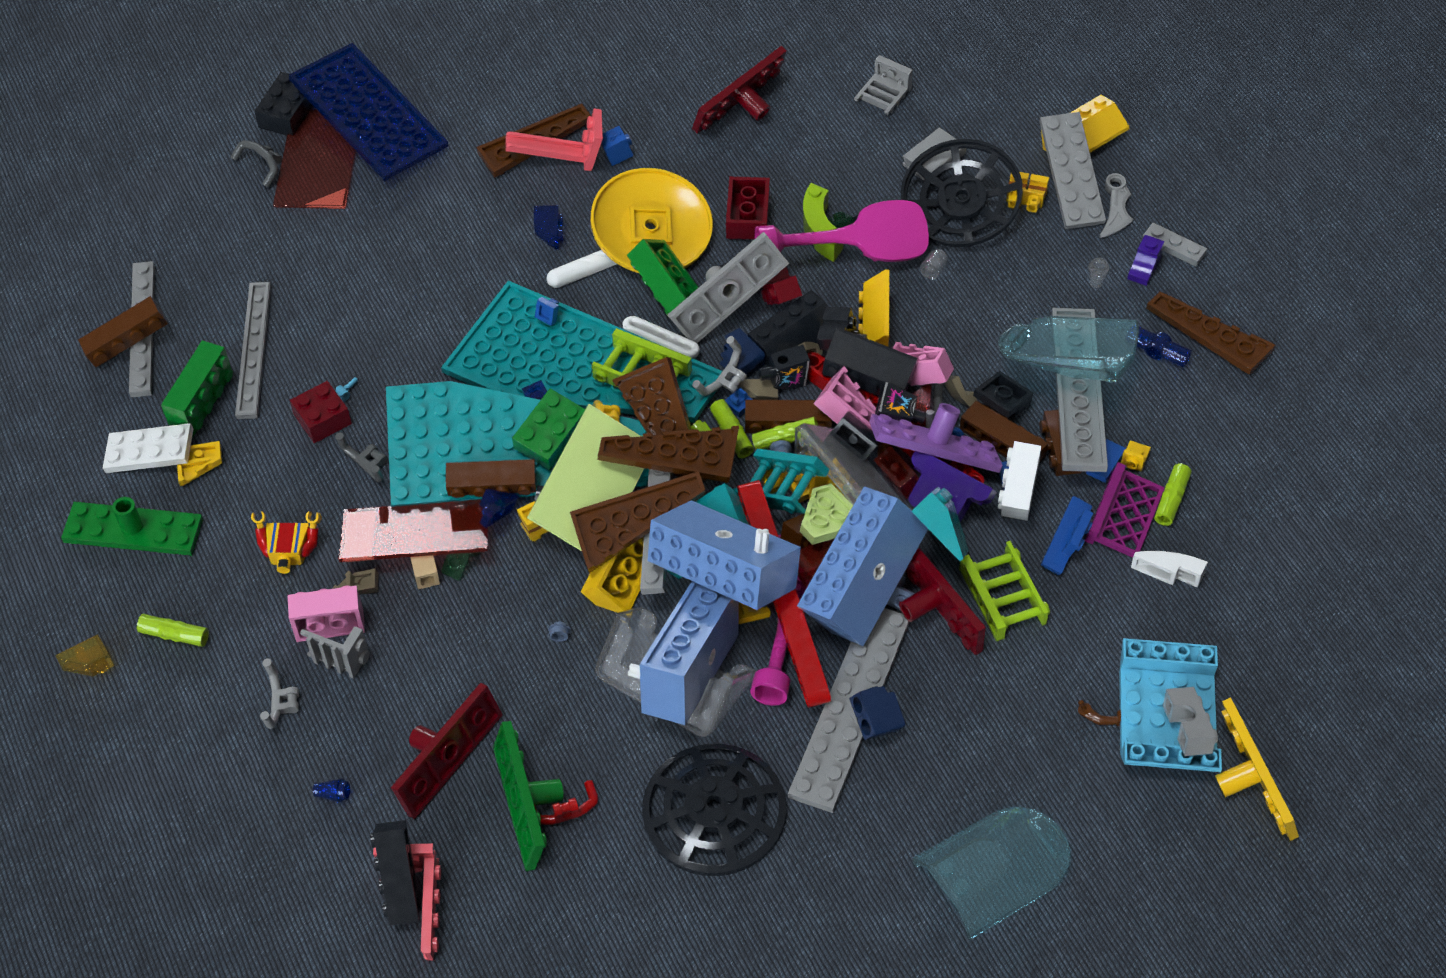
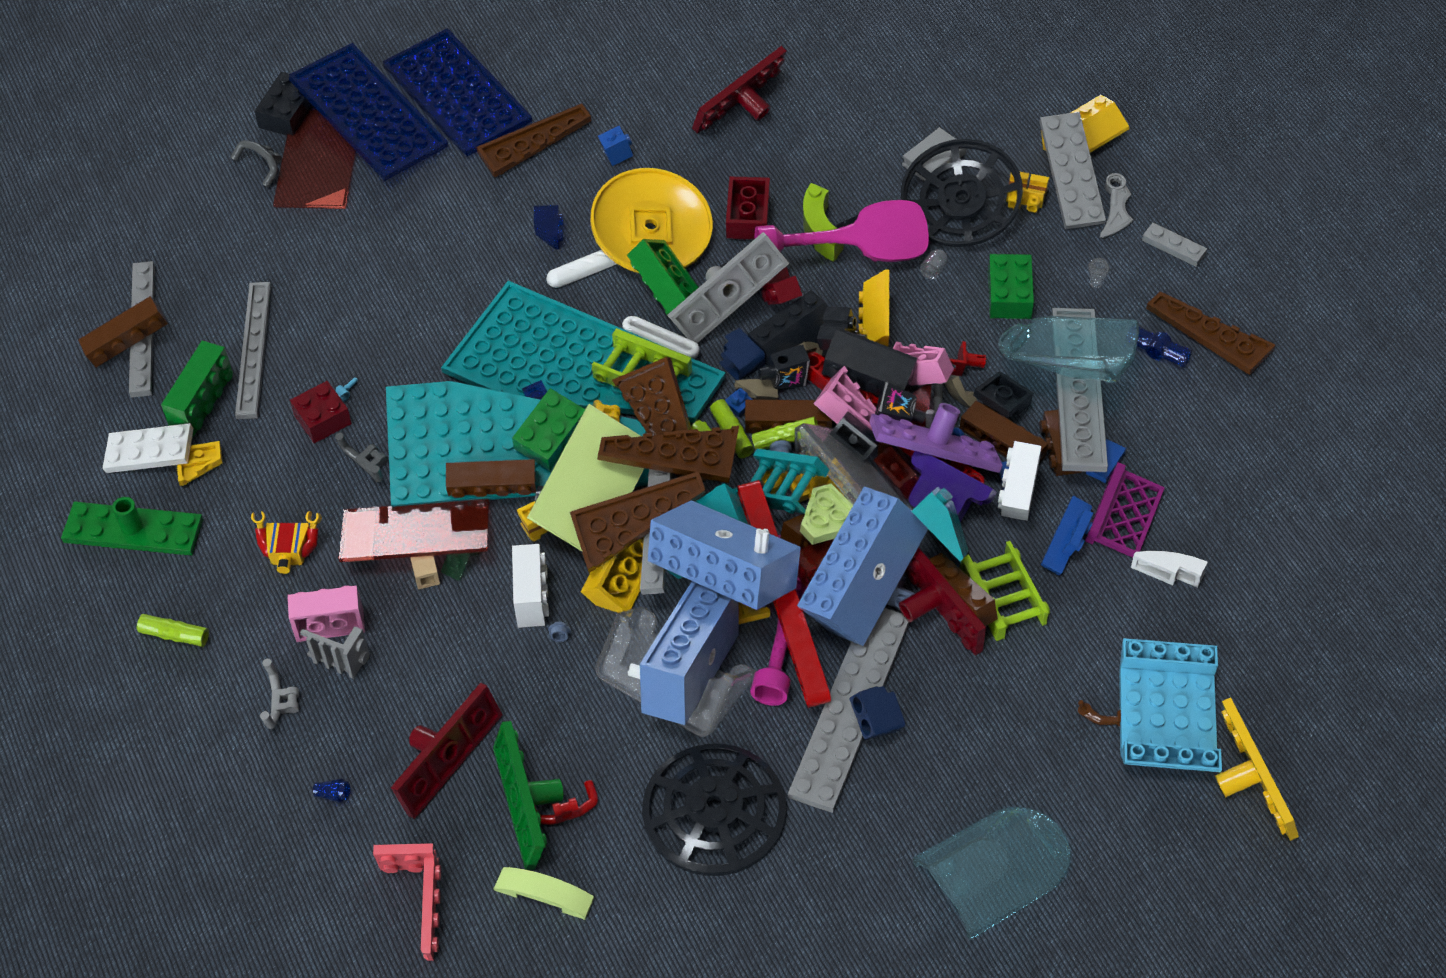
clear yellow slope [55,634,114,676] -> none
dark tan slope [332,568,379,594] -> none
black brick [370,820,422,926] -> none
clear blue slope [479,489,519,528] -> none
coral bracket [506,109,603,171] -> none
blue tile [535,297,559,326] -> none
light grey piece [692,336,747,396] -> none
clear green bracket [827,211,854,229] -> none
light grey plate [854,55,913,115] -> none
yellow bracket [1121,440,1151,472] -> none
dark purple arch [1127,235,1165,286] -> none
lime axle [1154,464,1192,526] -> none
light grey arch [1163,687,1218,756] -> none
none -> clear blue plate [383,28,532,157]
none -> yellowish green slope [494,867,594,920]
none -> white brick [512,544,549,628]
none -> reddish brown brick [929,553,998,626]
none -> red bracket [950,341,986,376]
none -> green brick [988,254,1034,319]

